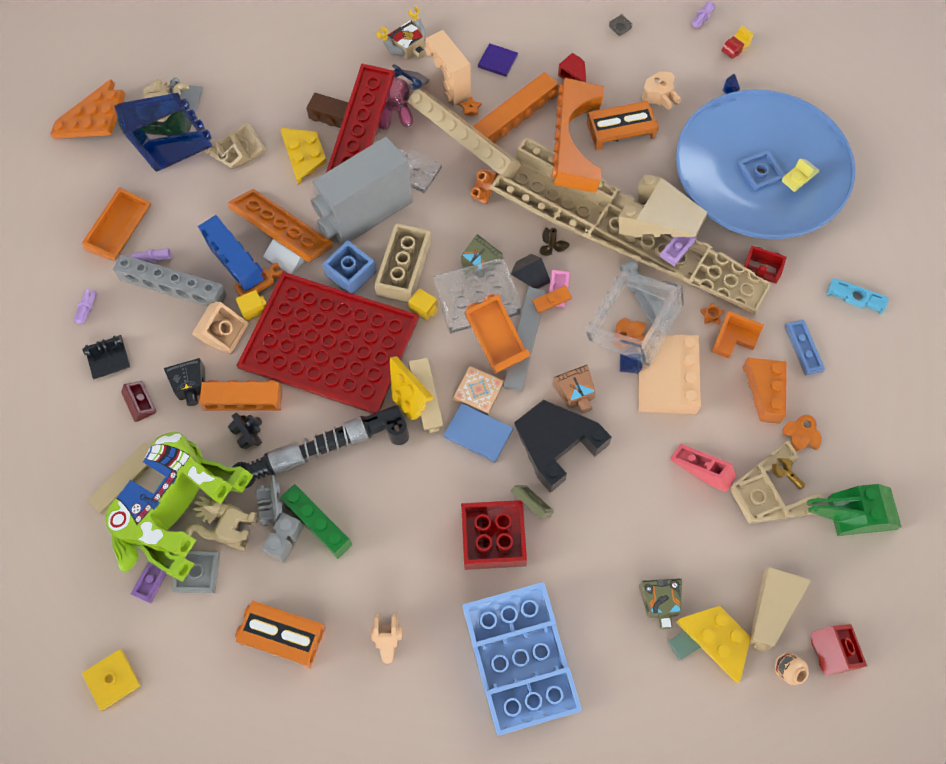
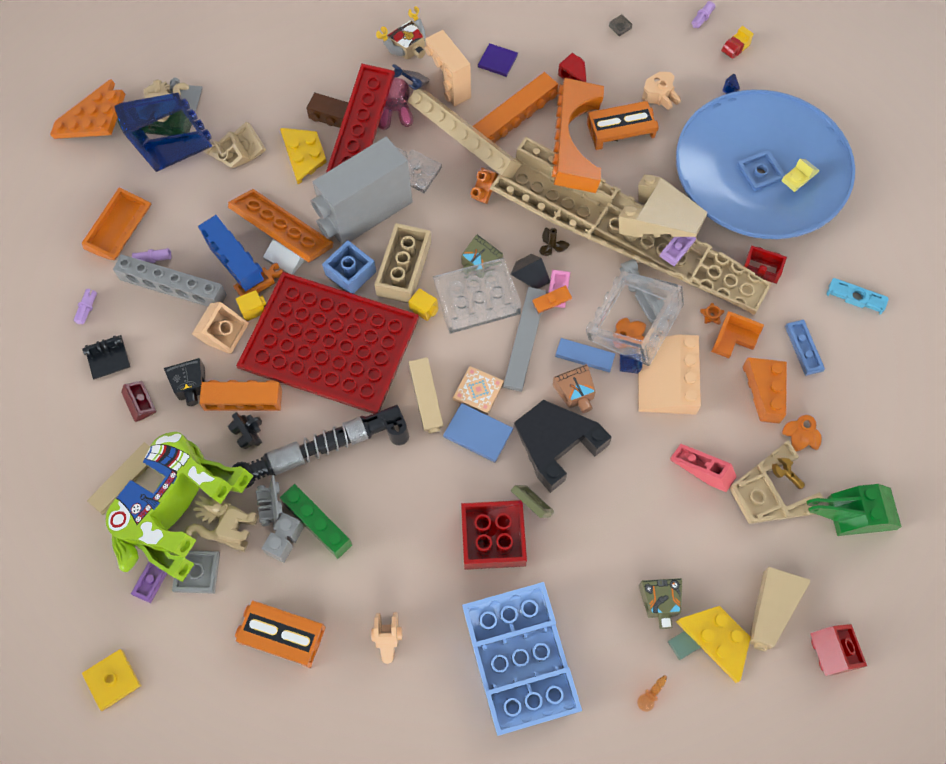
yellow wing [390,357,434,420] -> none
orange plate [460,97,482,116] -> none
orange panel [464,293,531,374] -> none
light nougat head [775,652,809,685] -> none
none -> medium blue tile [555,338,616,373]
none -> clear orange bar [637,675,667,712]

